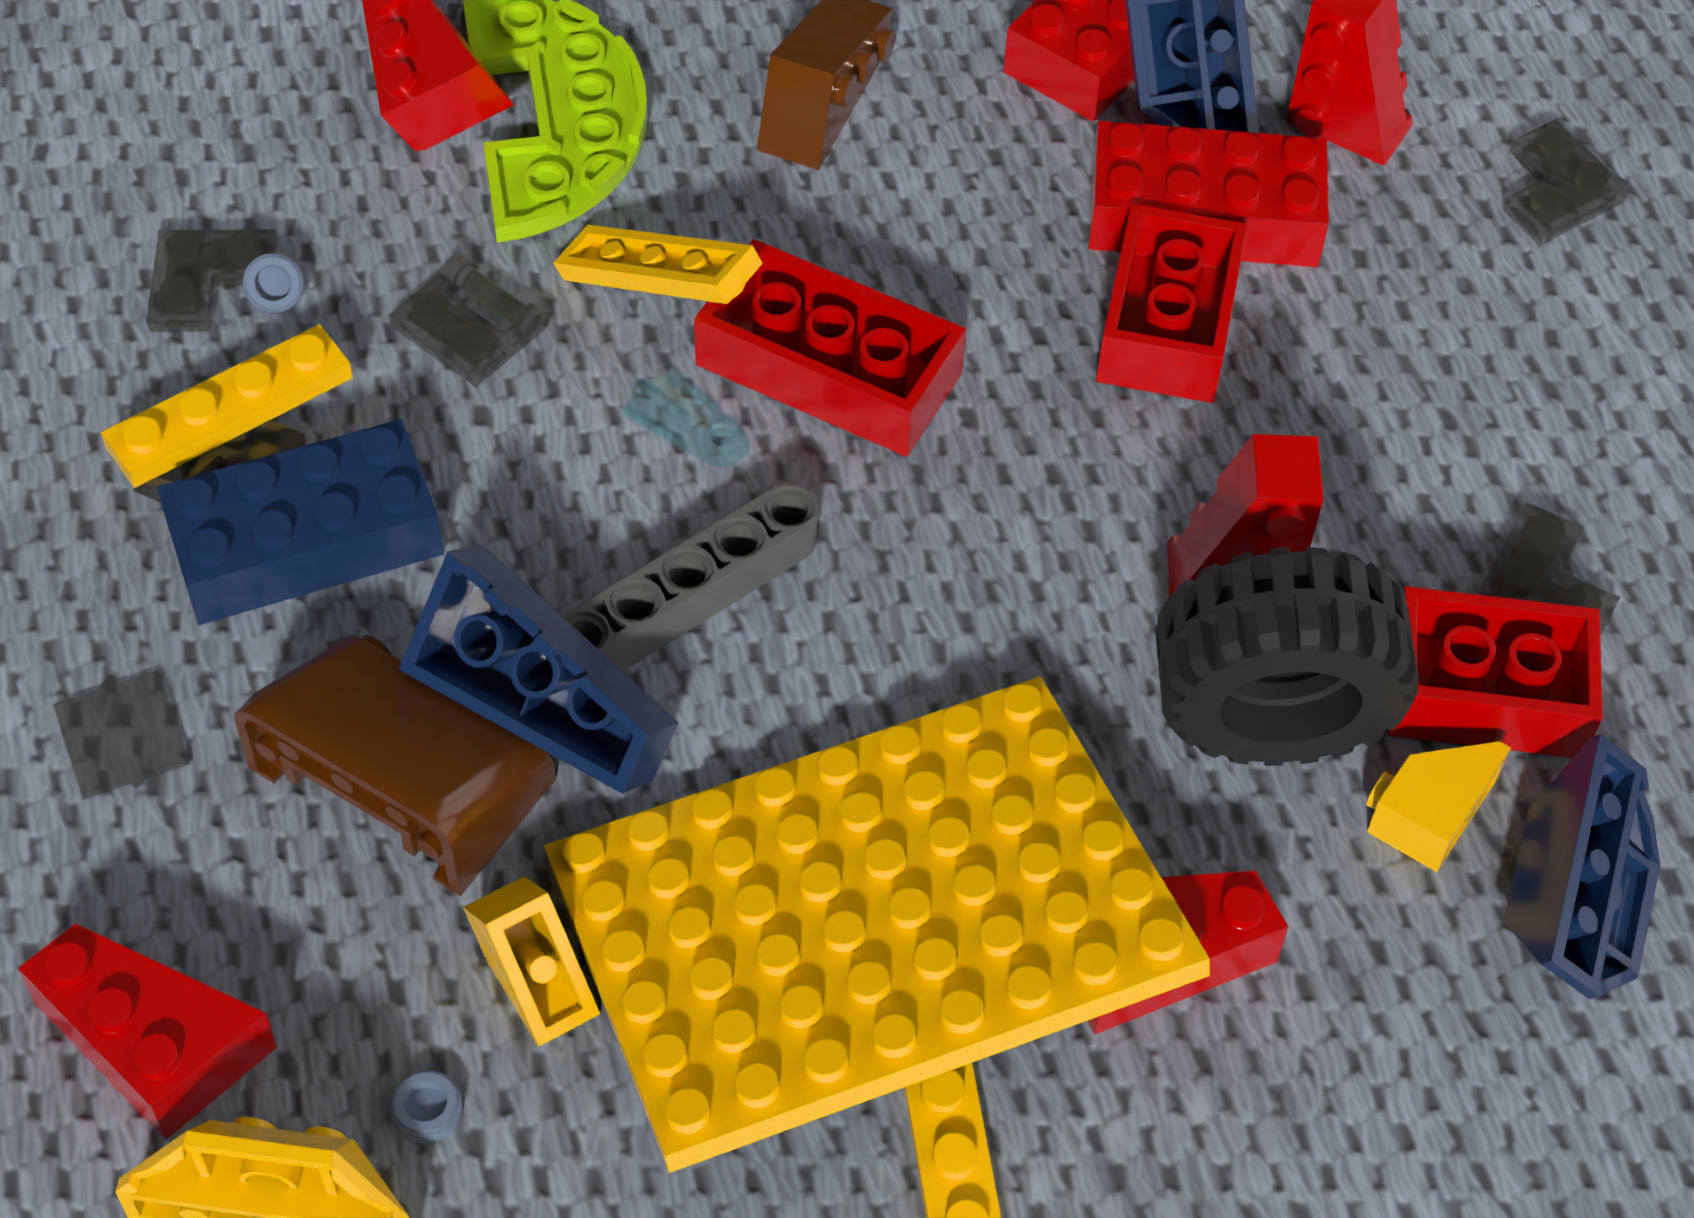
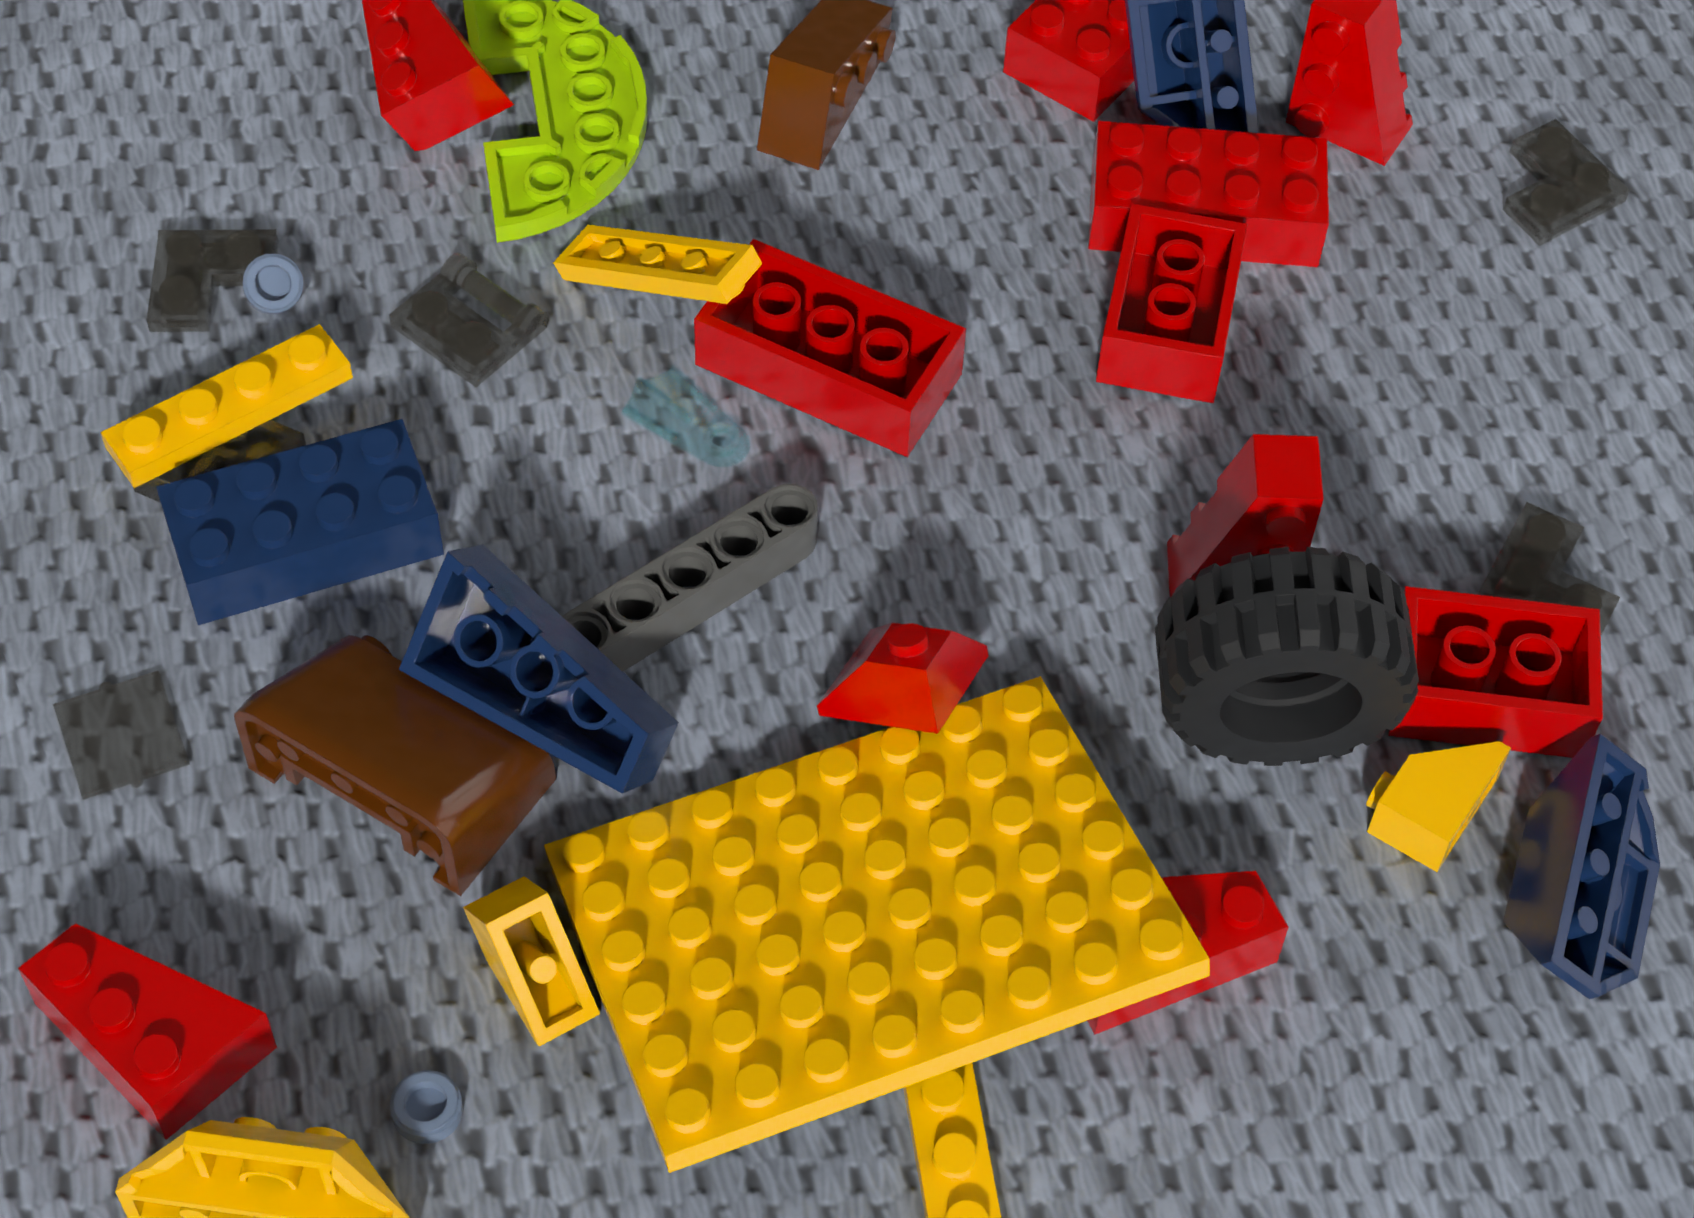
none -> red slope [817,623,989,734]

